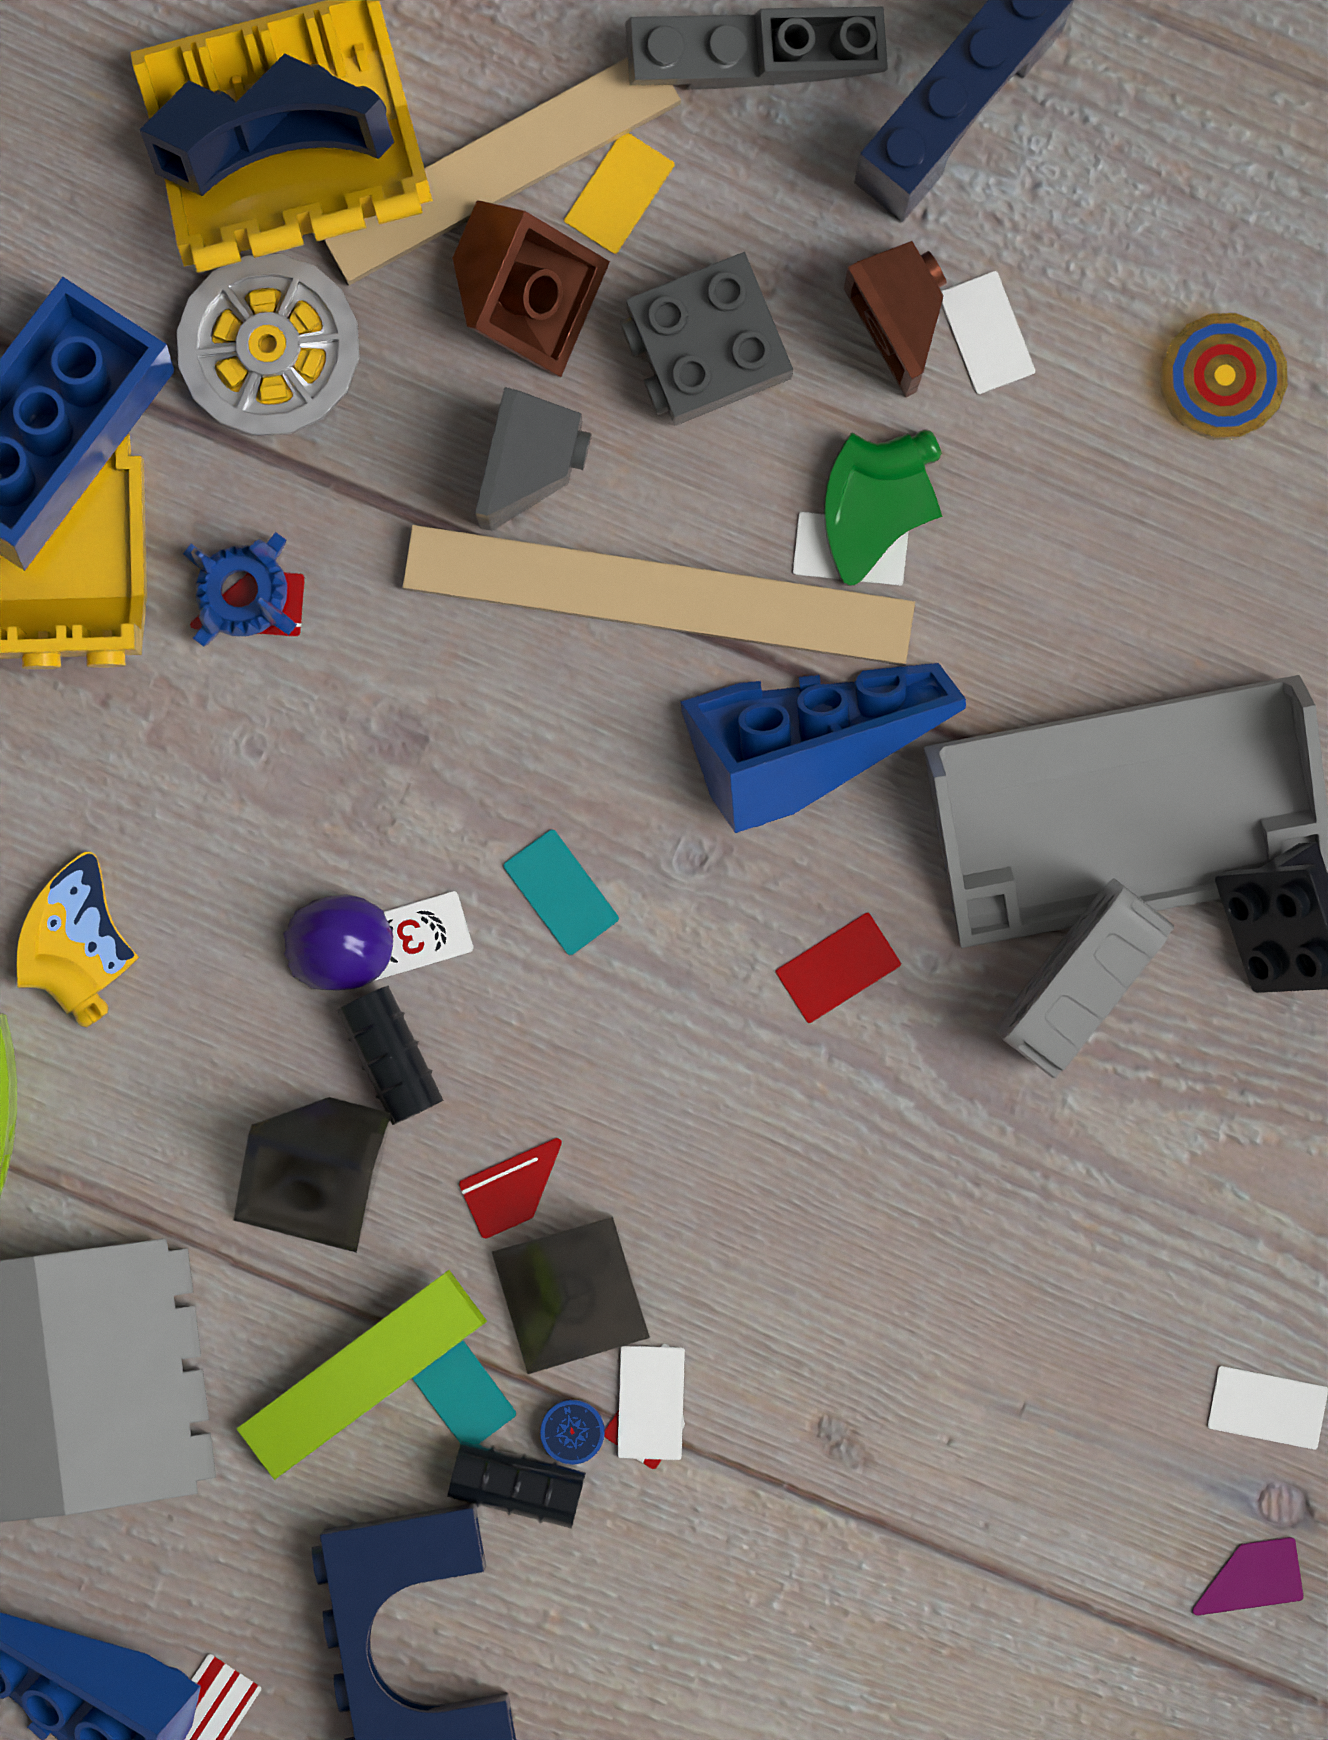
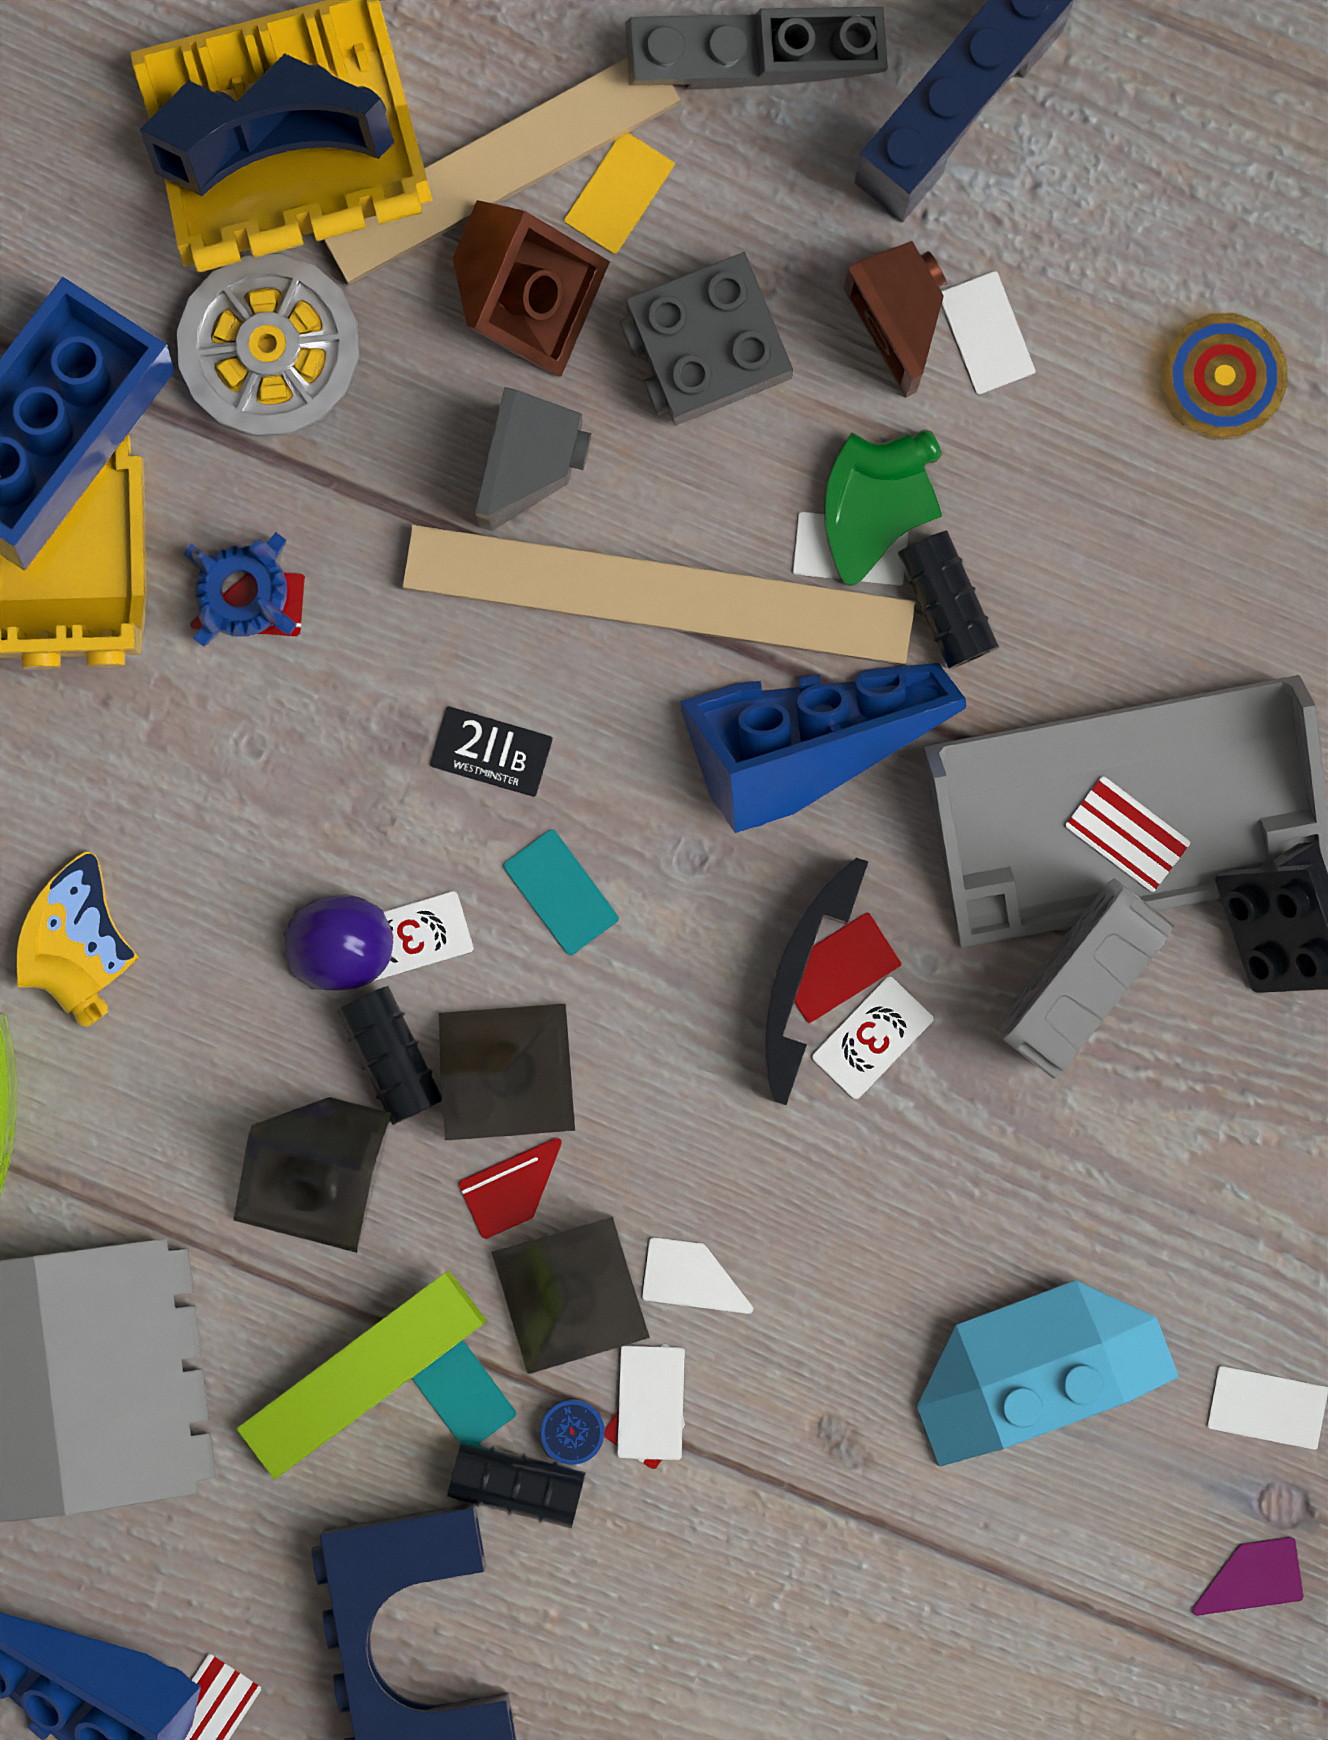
none -> black sticker [430,706,553,797]
none -> clear smoke slope [439,1003,576,1141]
none -> white sticker [642,1237,753,1314]
none -> black slope [765,857,869,1105]
none -> white sticker [812,977,934,1099]
none -> black axle [897,530,999,669]
none -> medium azure wedge [916,1280,1179,1467]
none -> sticker [1066,776,1190,892]

